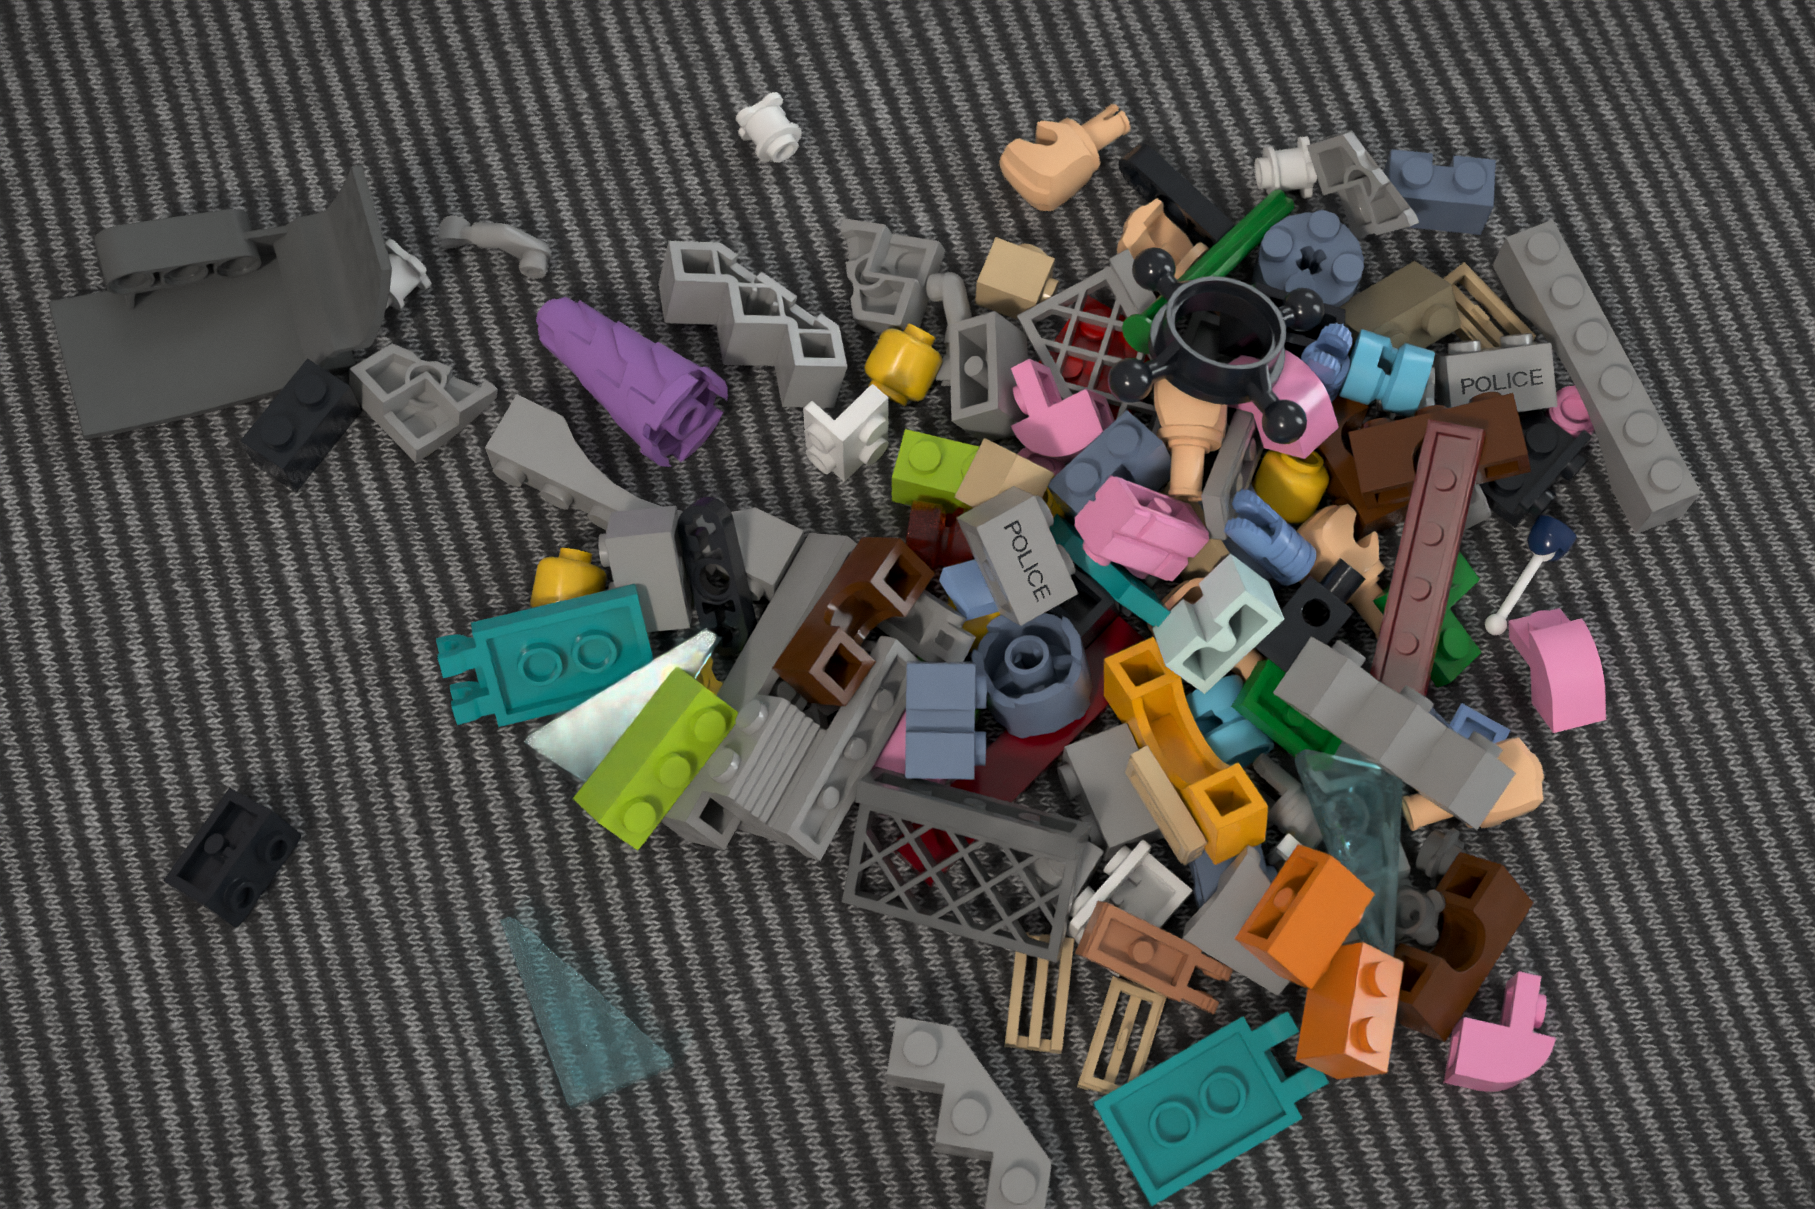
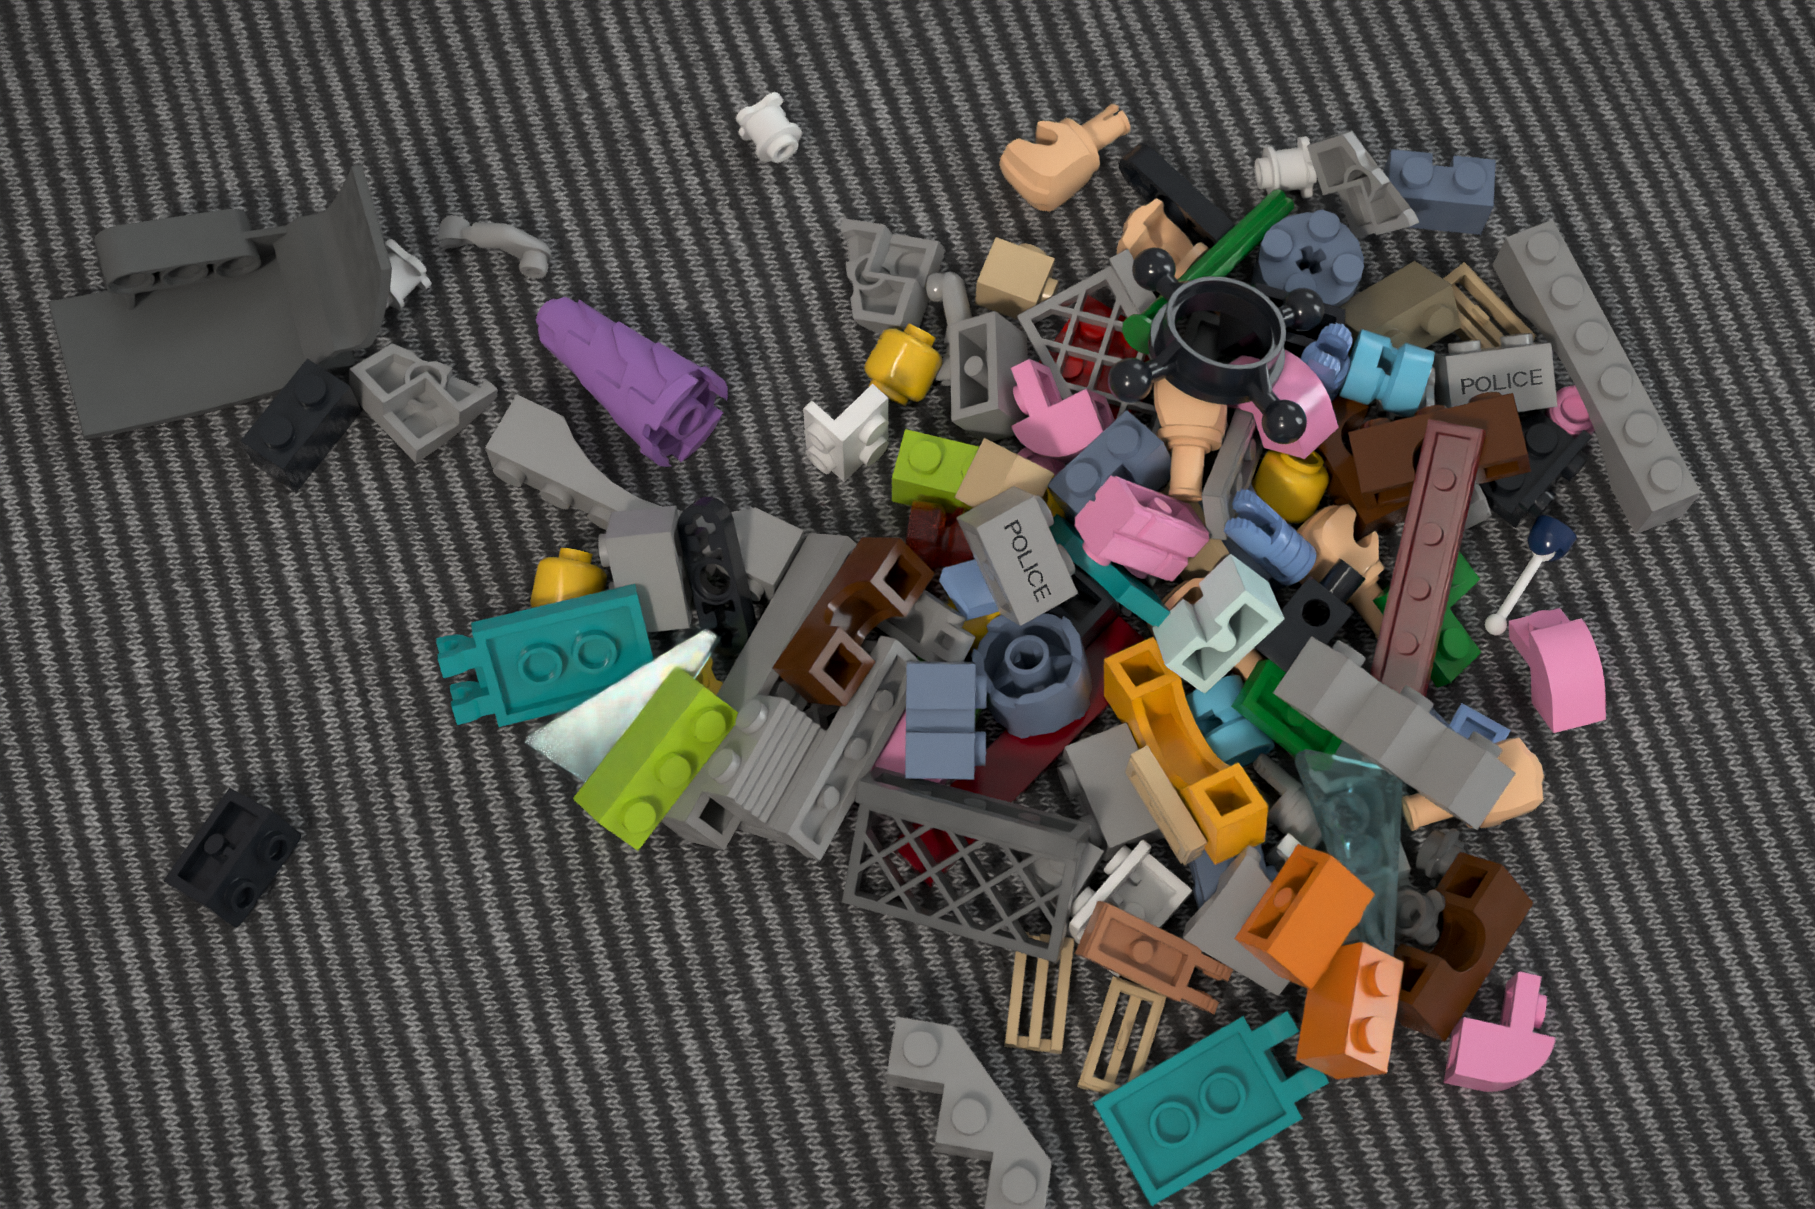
clear light blue wing [500,916,675,1109] -> none
light grey brick [658,241,847,408] -> none

